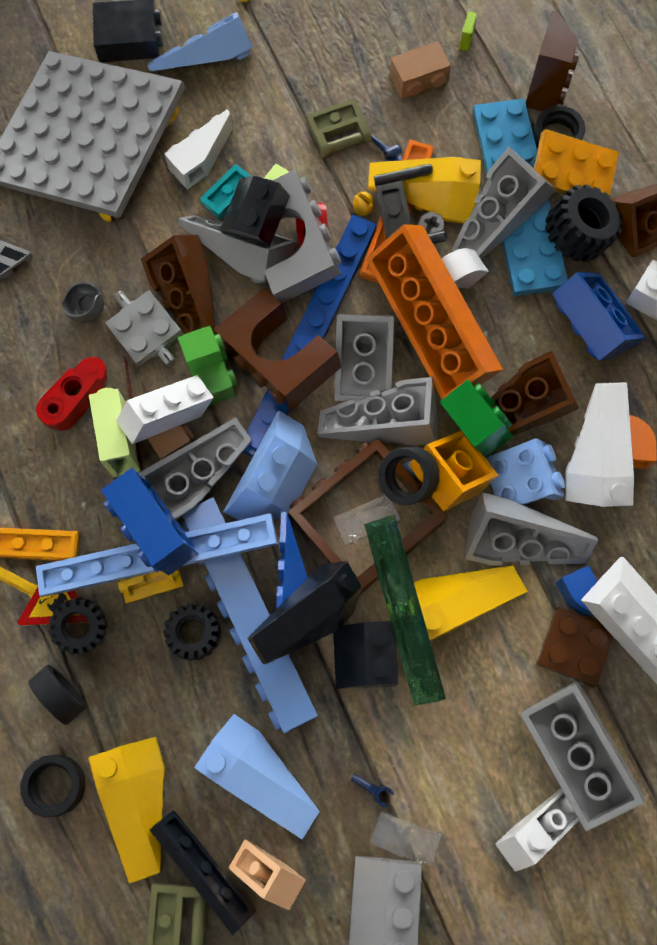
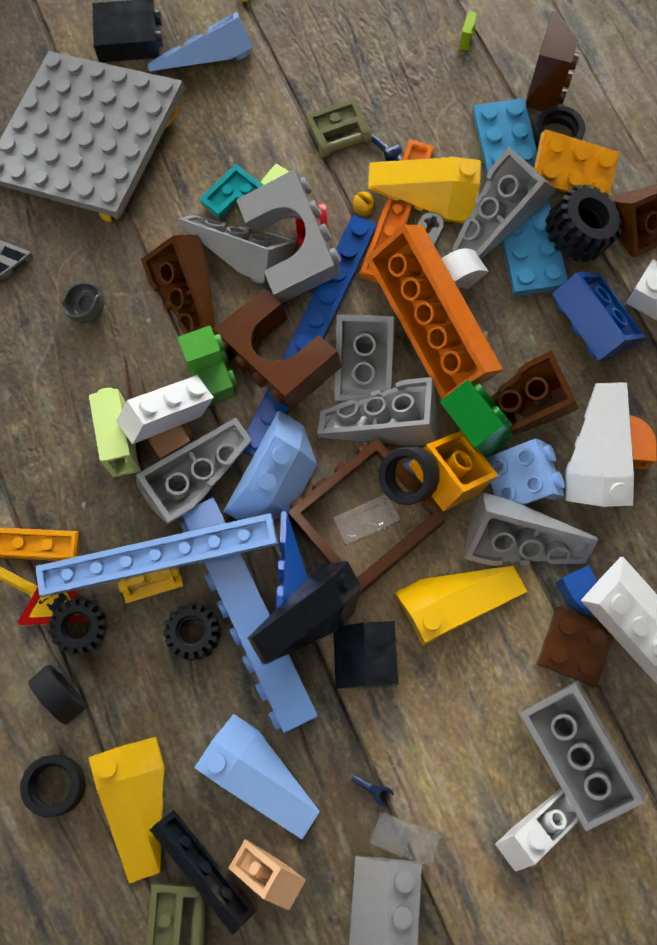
red piece [36,357,108,431] -> none
blue brick [101,468,199,575] -> none
light grey plate [105,290,183,367] -> none
white slope [164,110,233,190] -> none
black slope [220,175,290,248] -> none
clear green plate [364,515,446,706] -> none
black plate [373,164,447,244] -> none
medium nougat brick [389,41,451,99] -> none

